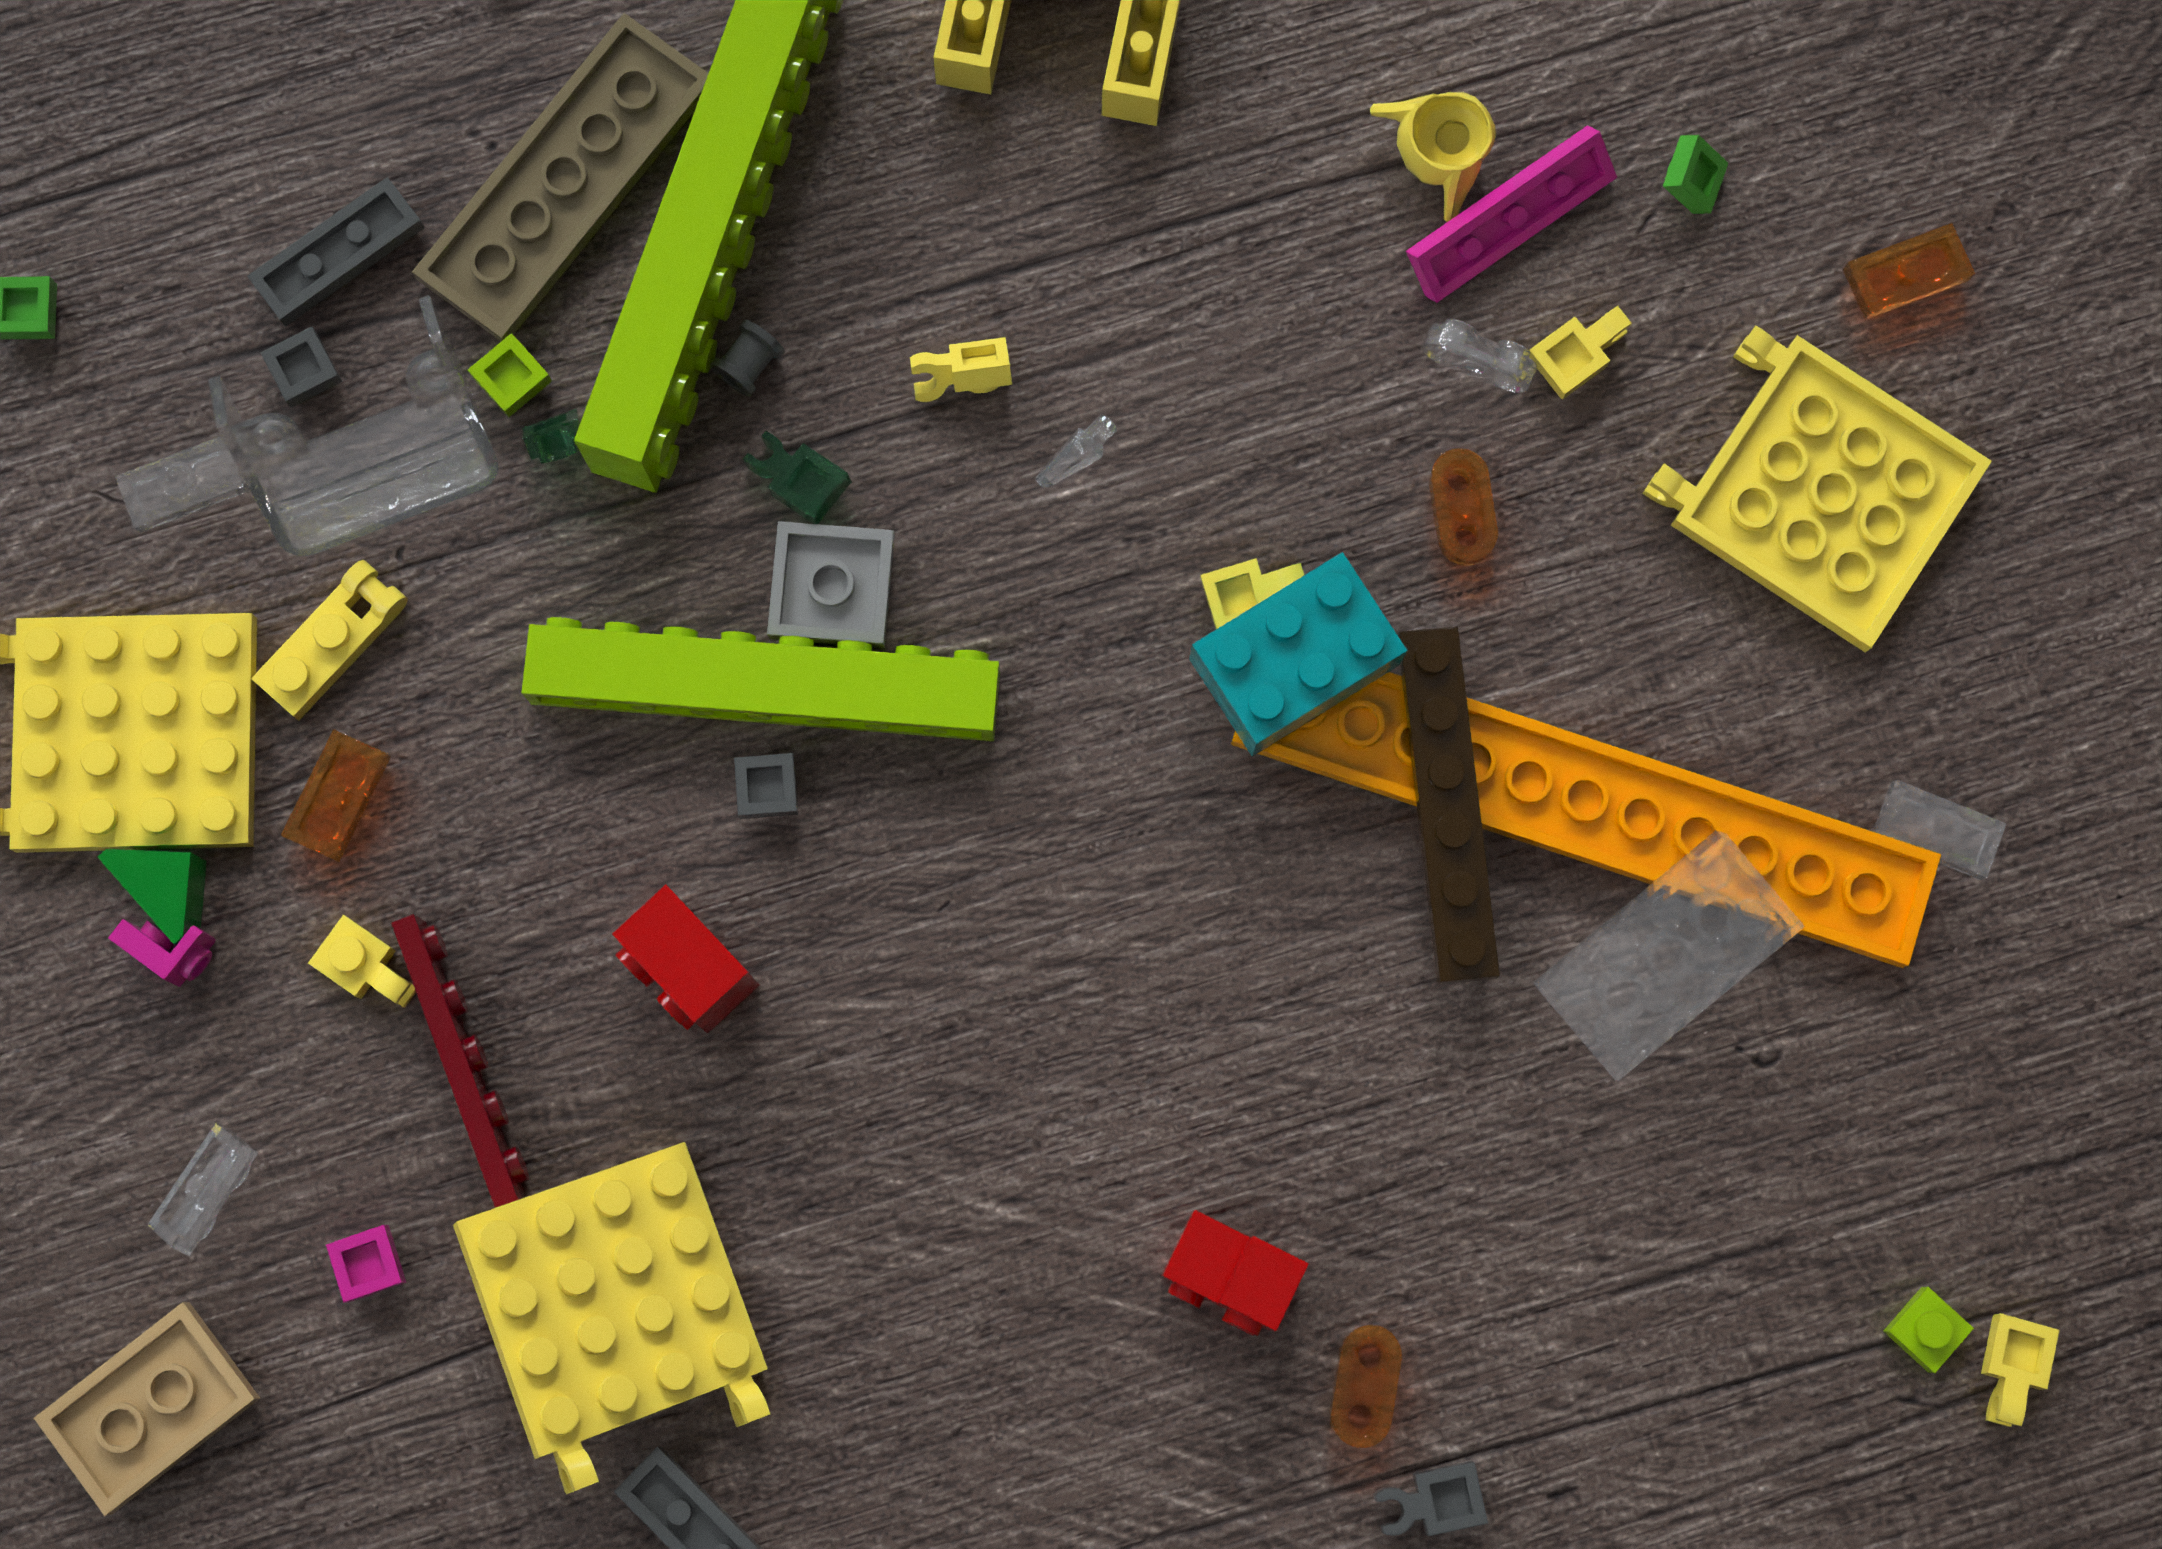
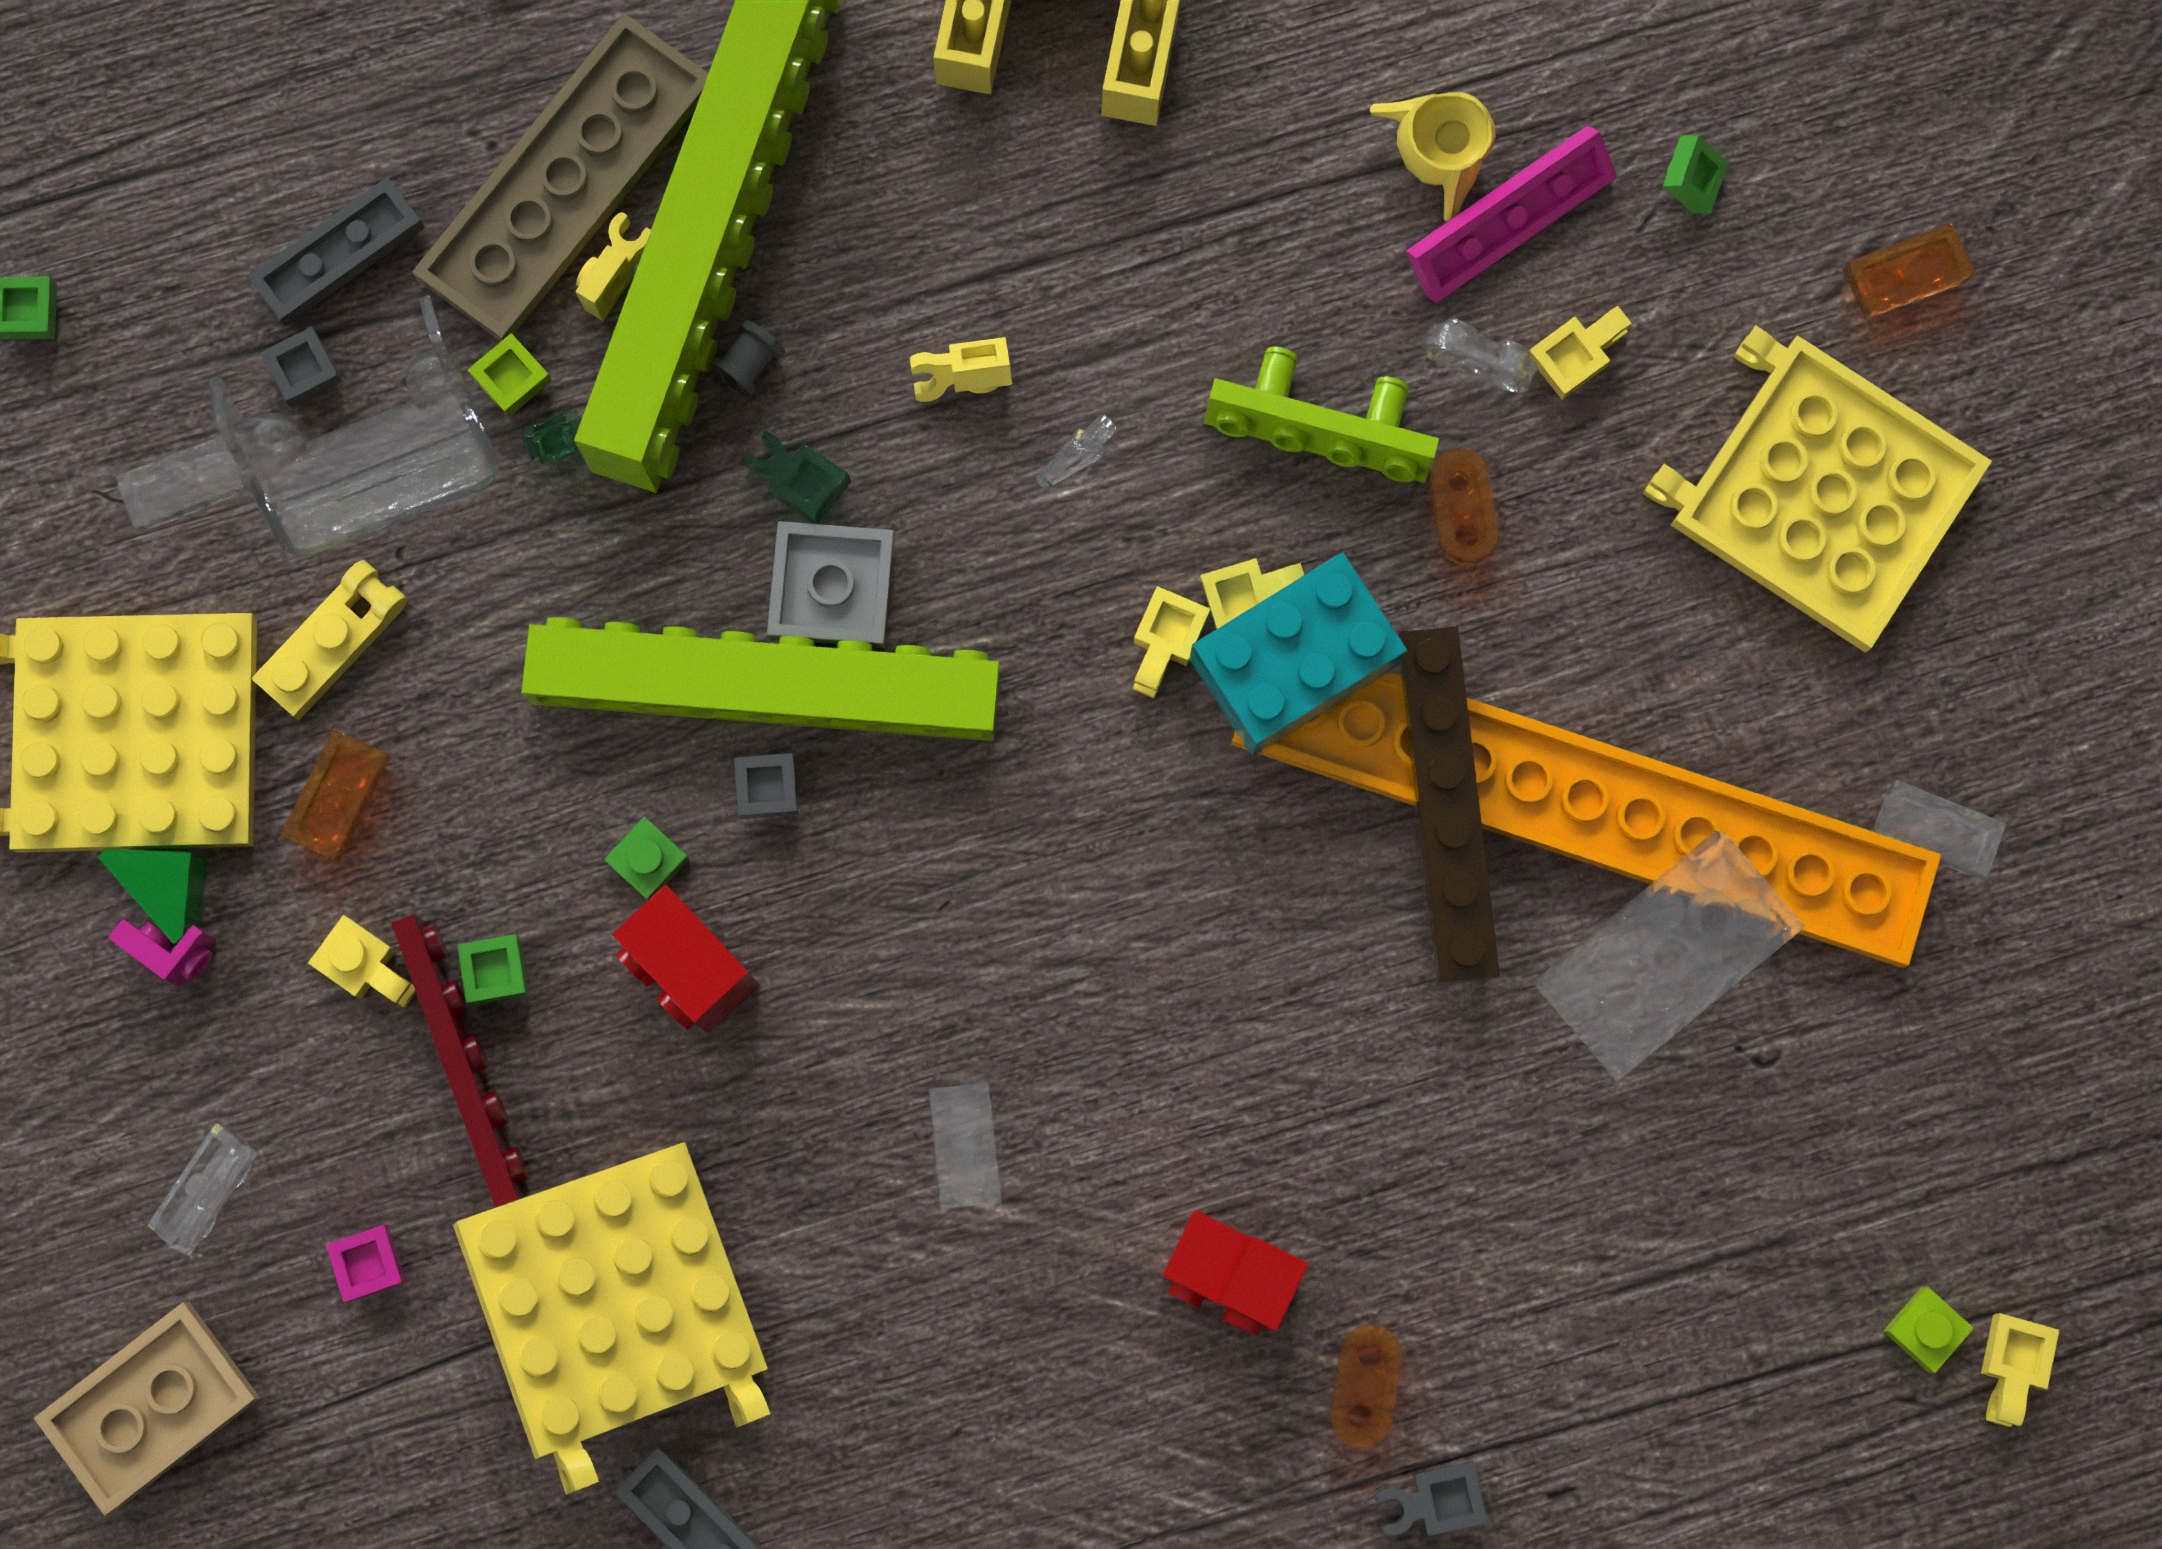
none -> bright green plate [457,934,529,1005]
none -> light yellow plate [575,212,651,321]
none -> bright green plate [604,817,690,900]
none -> clear plate [929,1082,1002,1210]
none -> light yellow plate [1133,586,1210,699]
none -> lime plate [1204,347,1439,483]

